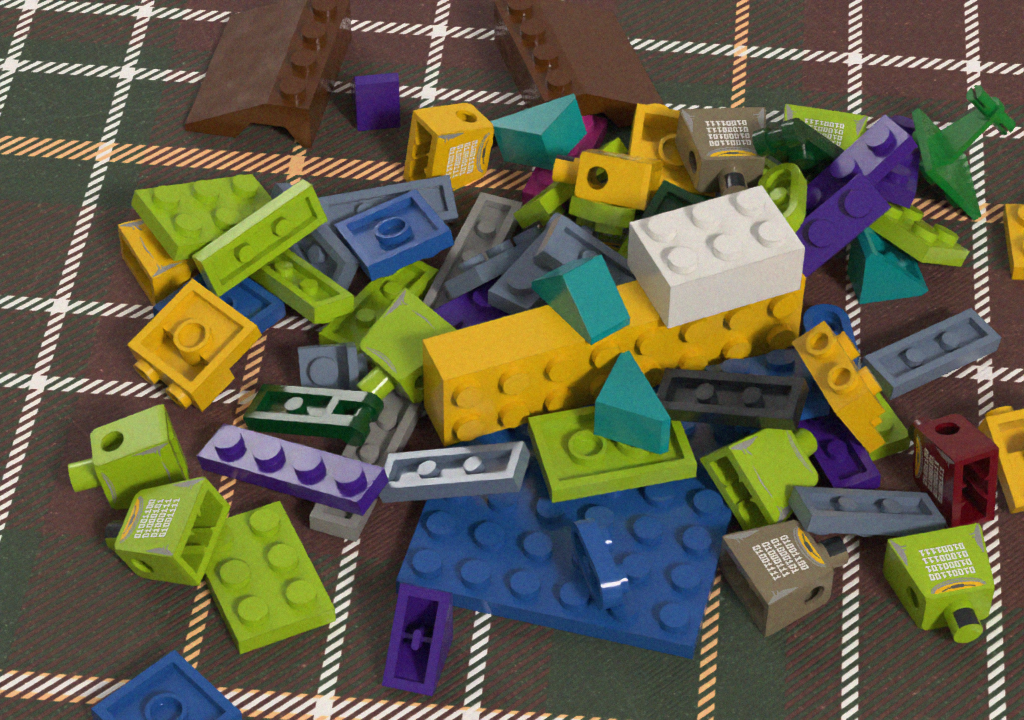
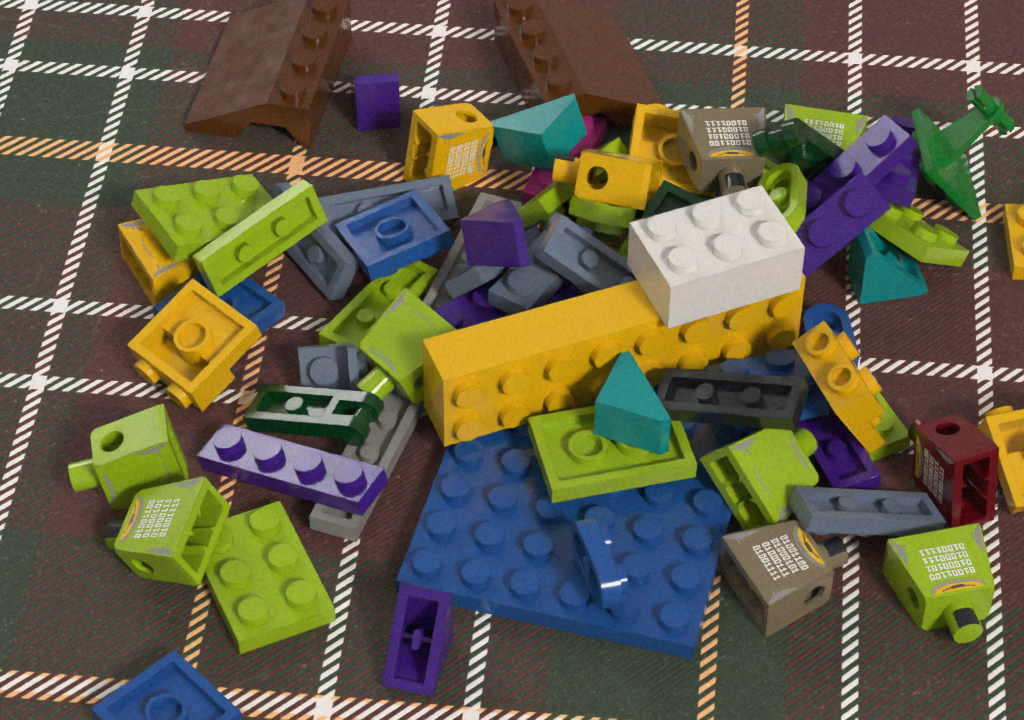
lime plate [250,249,354,324] -> none
sand blue plate [379,441,530,503] -> none
teal slope [531,254,630,345] -> none
sand blue plate [860,308,1002,400] -> none
none -> dark purple slope [460,199,530,268]

